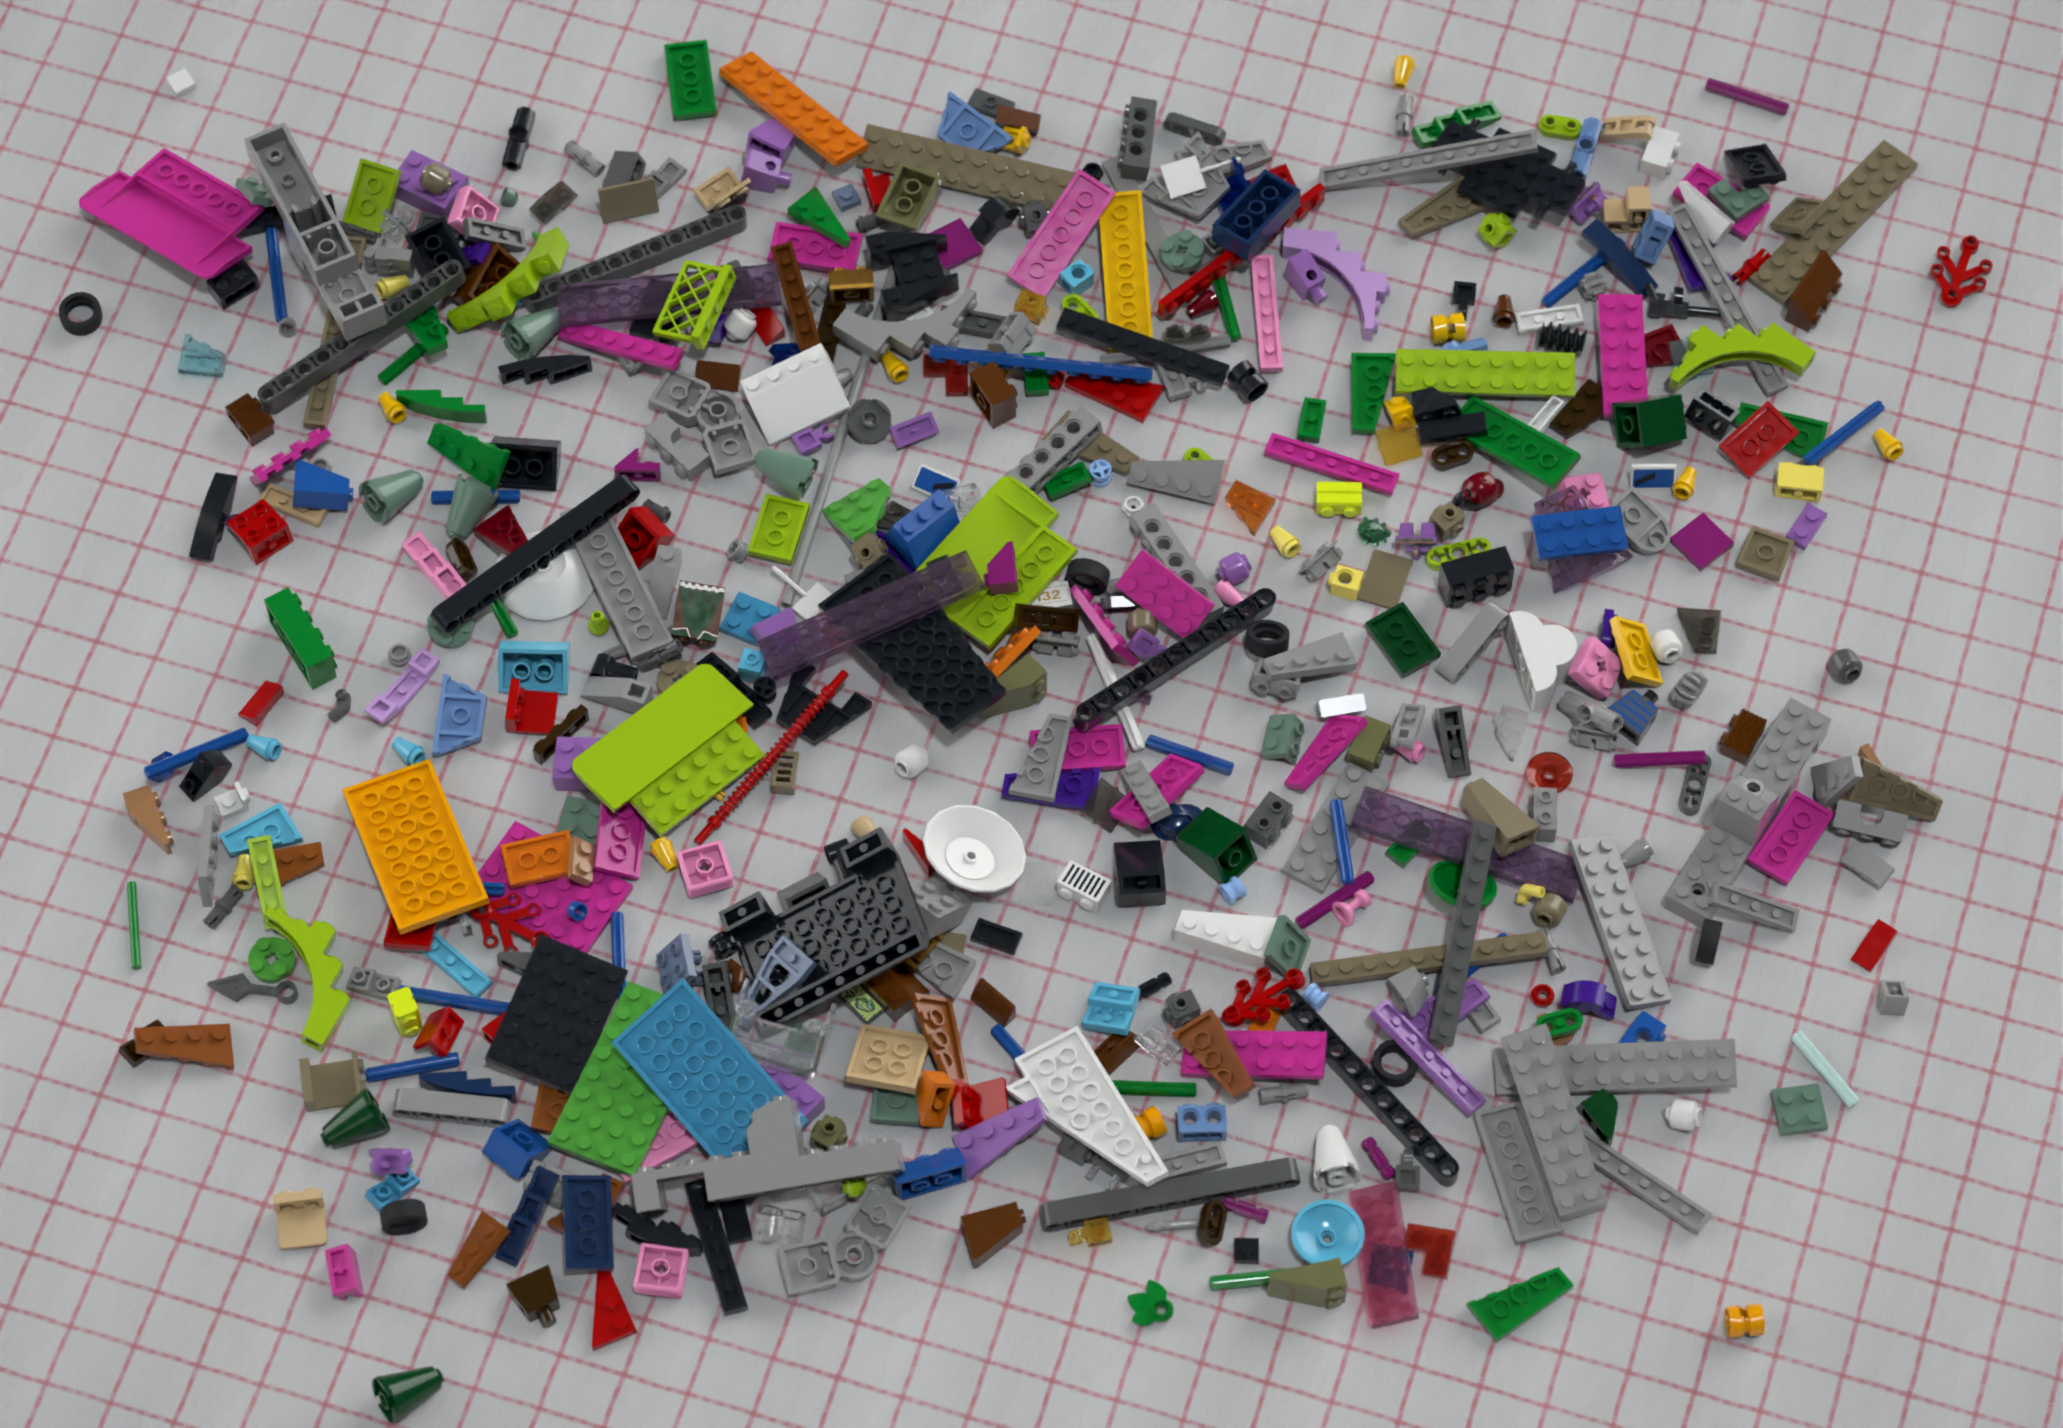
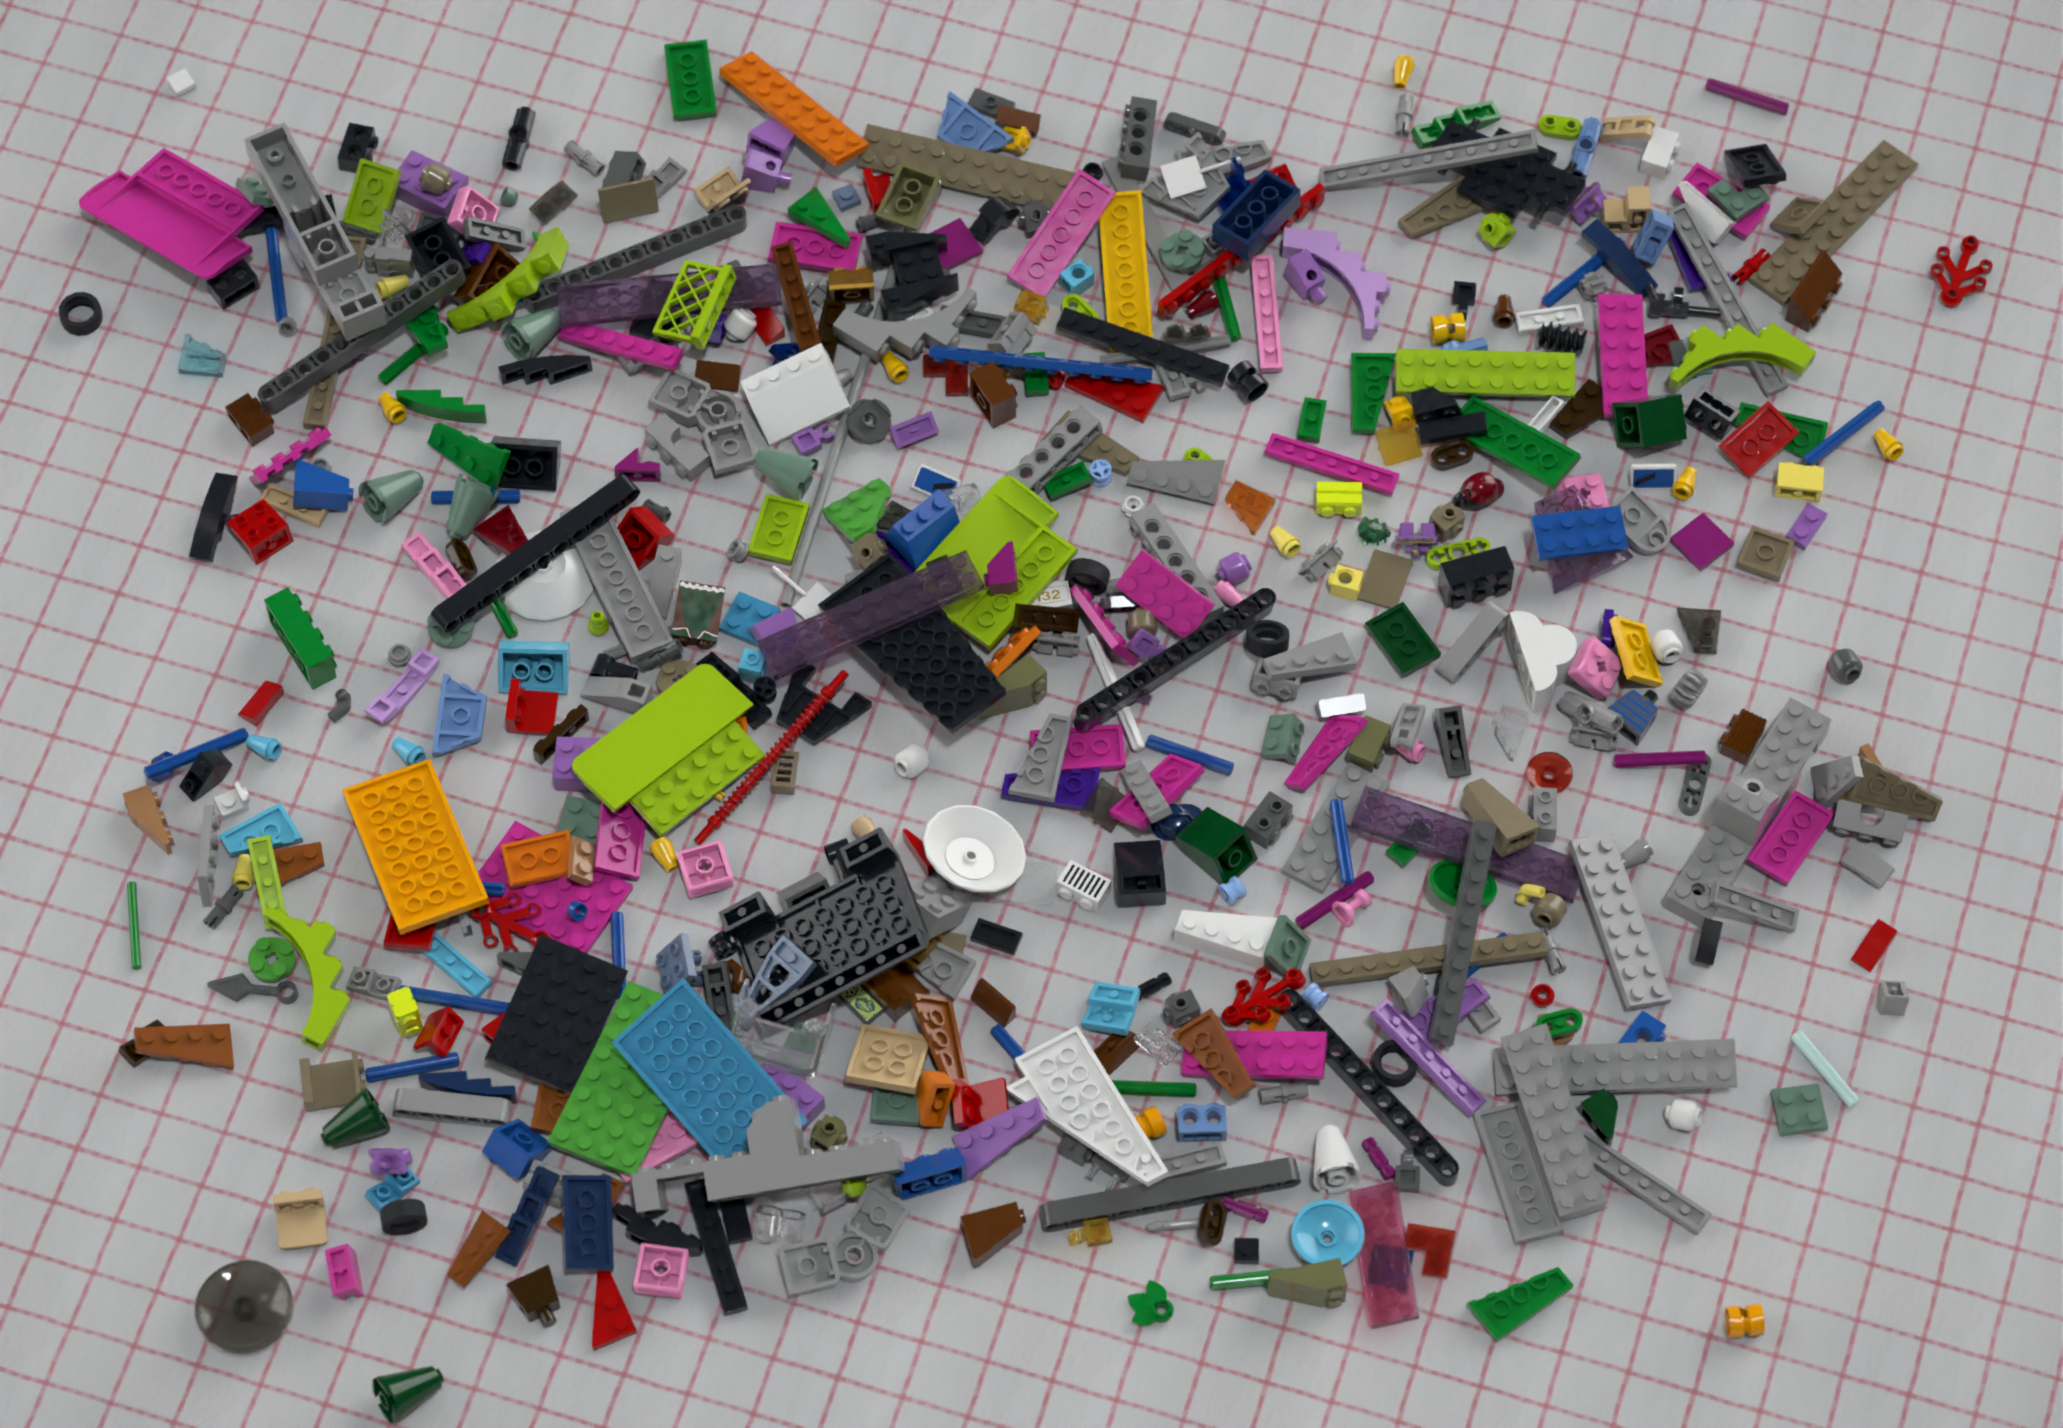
dark purple brick [1560,980,1617,1021] -> none
none -> clear smoke dish [195,1260,294,1354]
none -> black brick [337,123,379,173]

